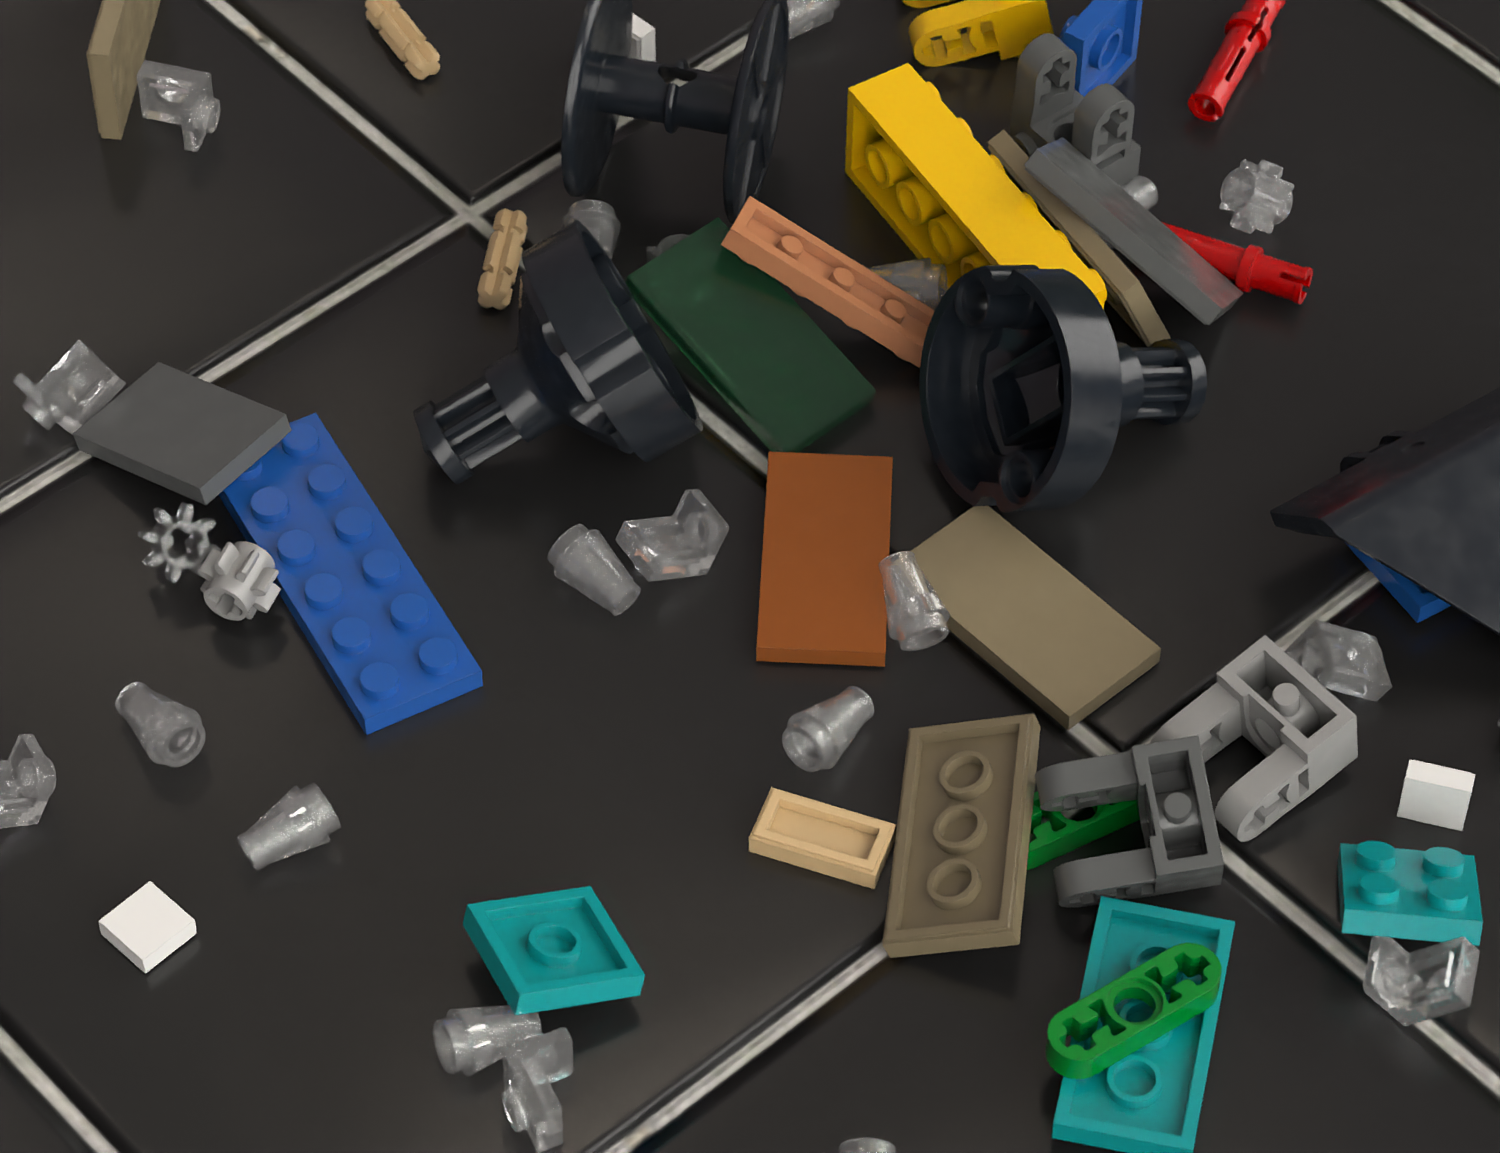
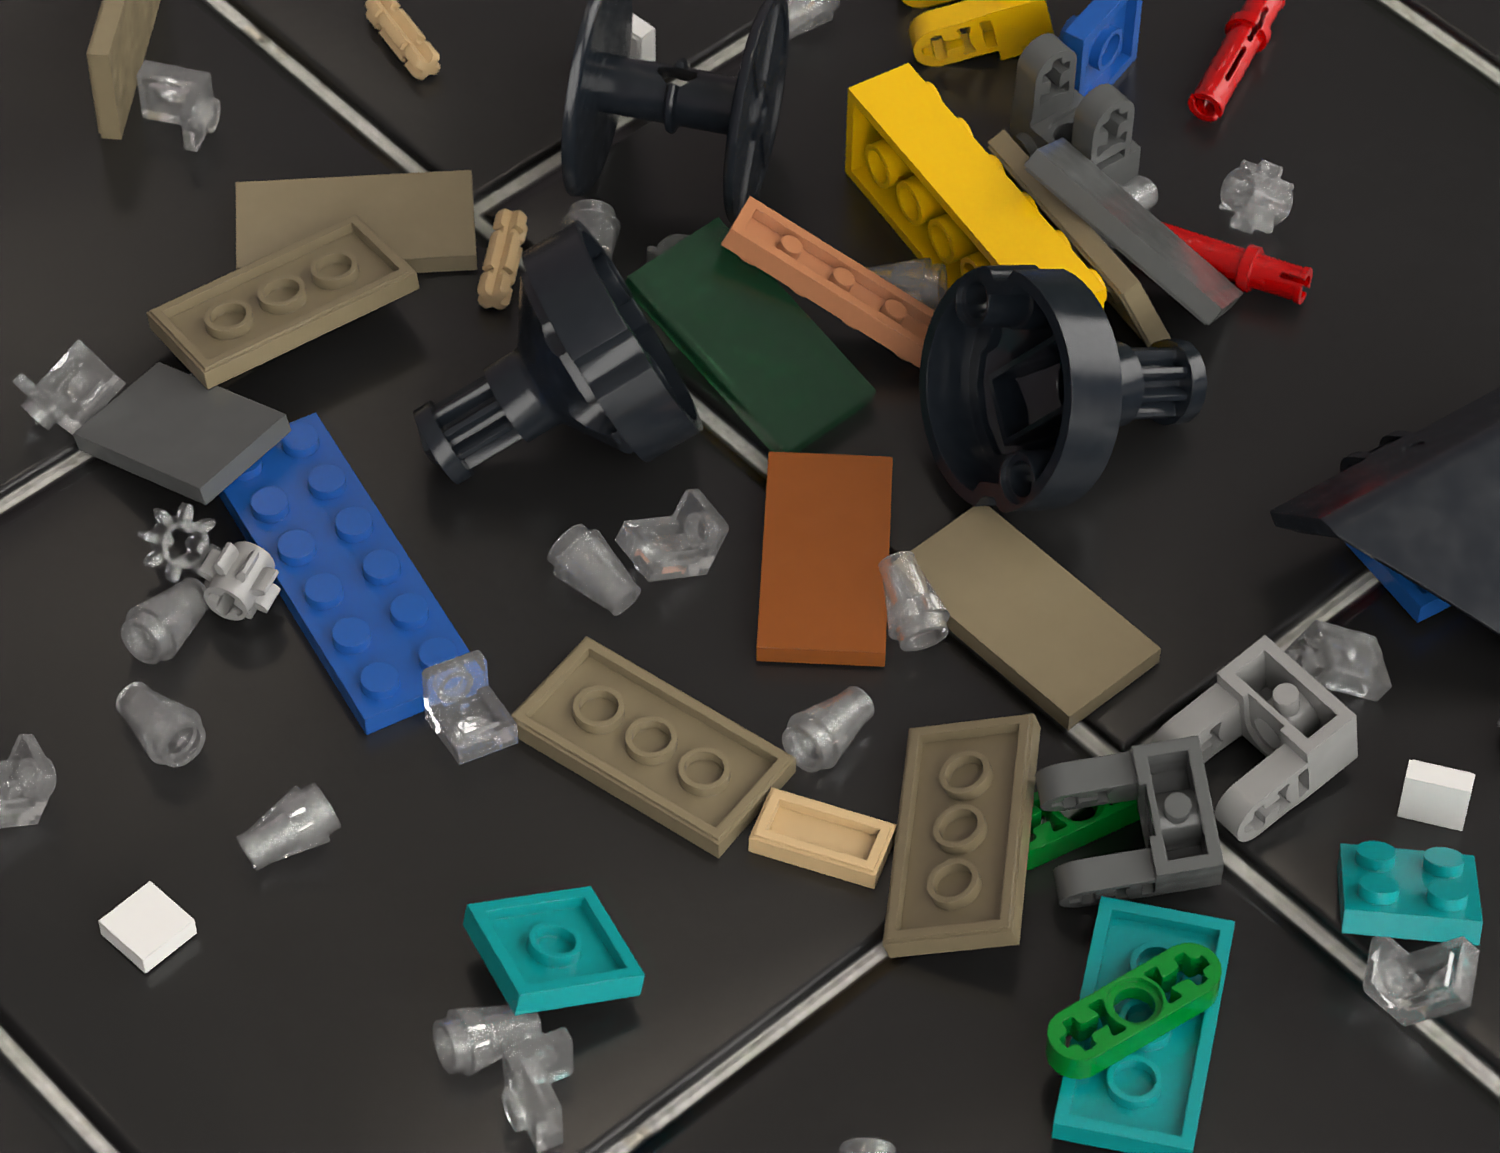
none -> clear cone [121,577,209,664]
none -> dark tan tile [146,214,420,390]
none -> dark tan tile [236,170,477,273]
none -> clear bracket [422,650,518,765]
none -> dark tan tile [507,636,796,858]

